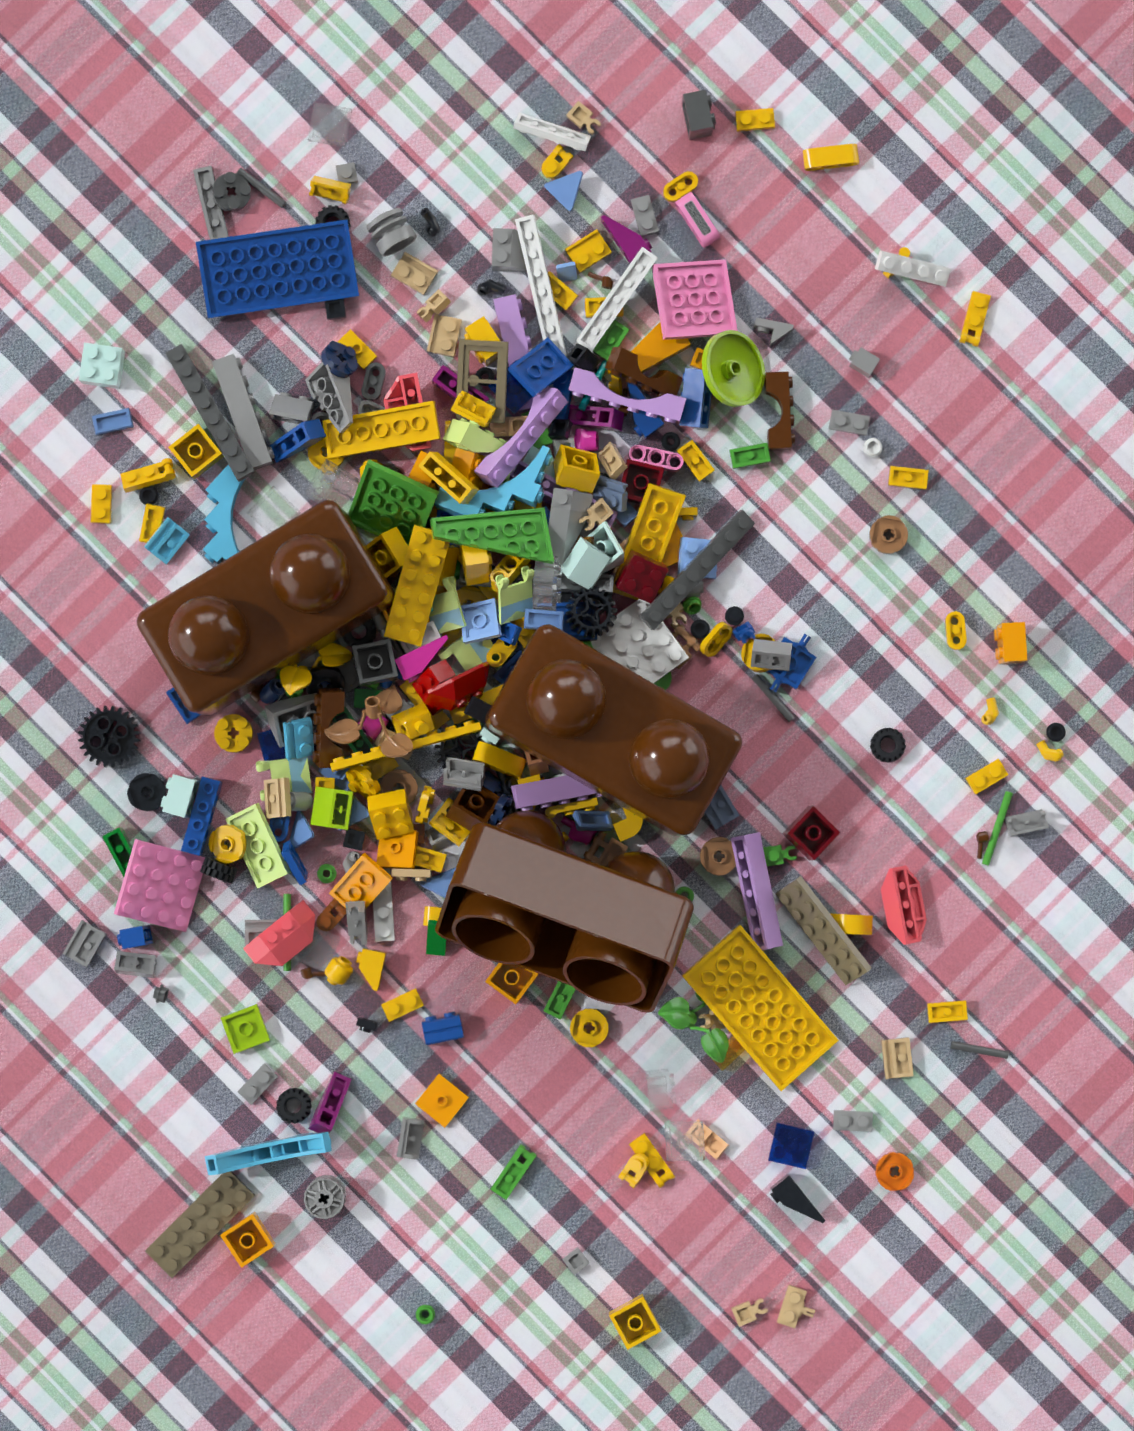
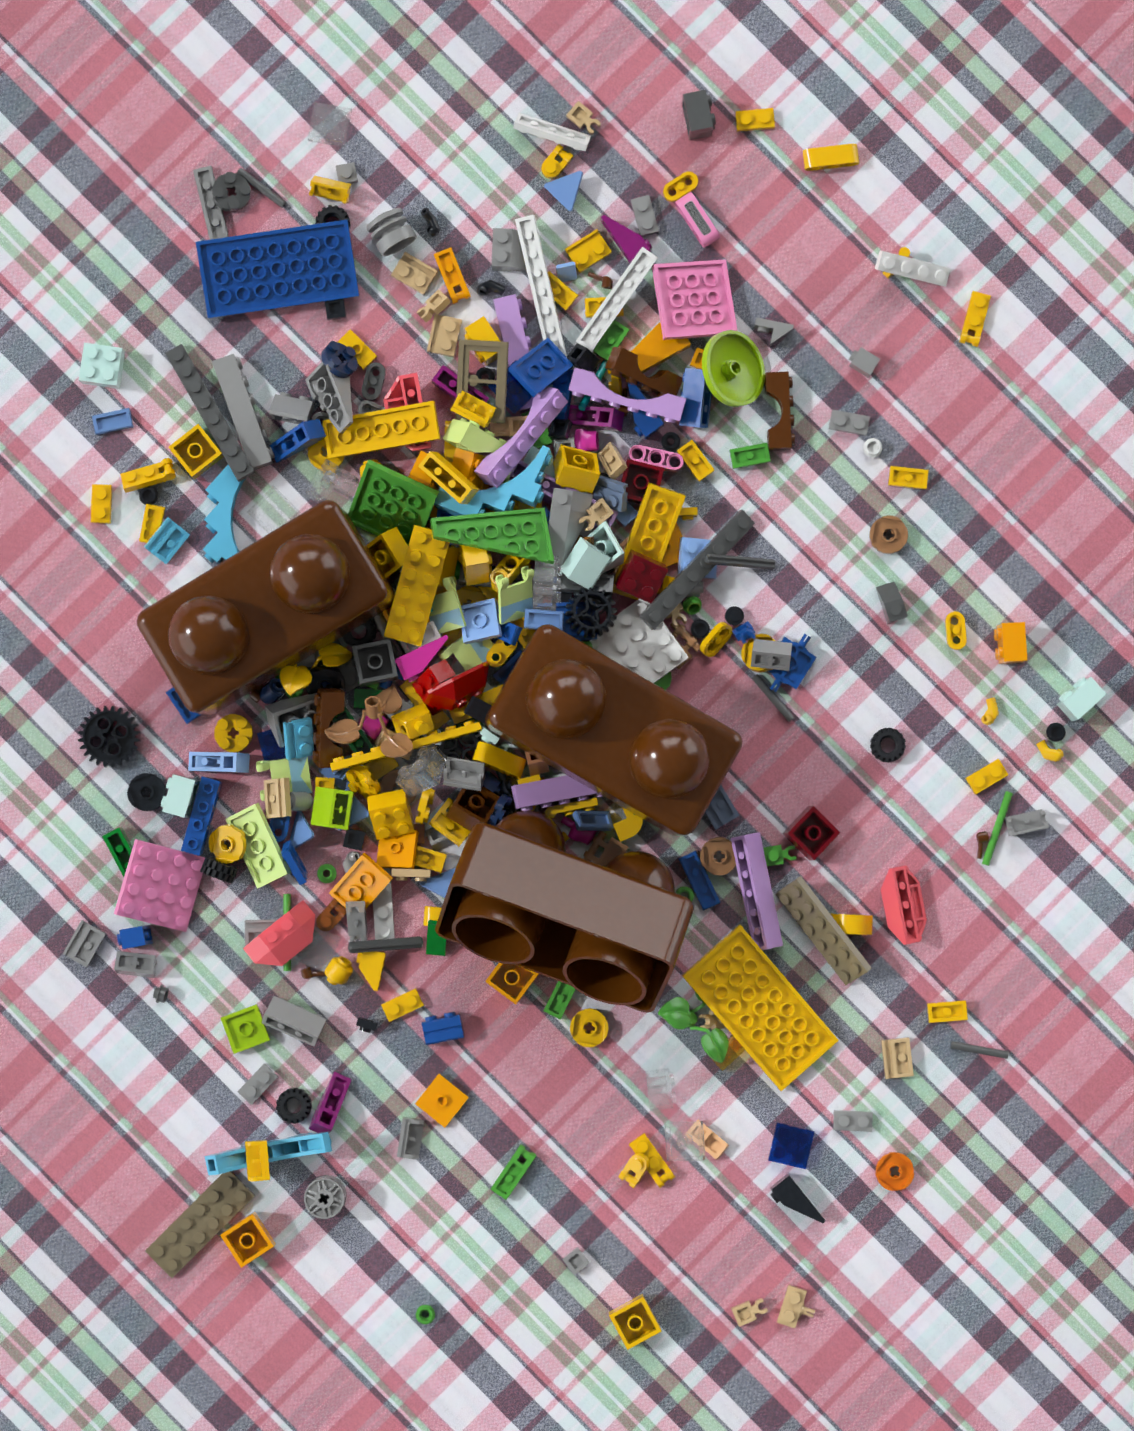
none -> light blue slope [188,752,250,773]
none -> yellow hinge [245,1140,270,1182]
none -> light grey brick [262,996,327,1047]
none -> dark grey axle [348,936,423,953]
none -> clear brick [396,743,447,797]
none -> light orange plate [434,247,471,304]
none -> blue tile [679,851,721,911]
none -> dark grey axle [705,554,776,570]
none -> dark grey slope [876,582,908,624]
none -> light aqua brick [1057,677,1106,721]

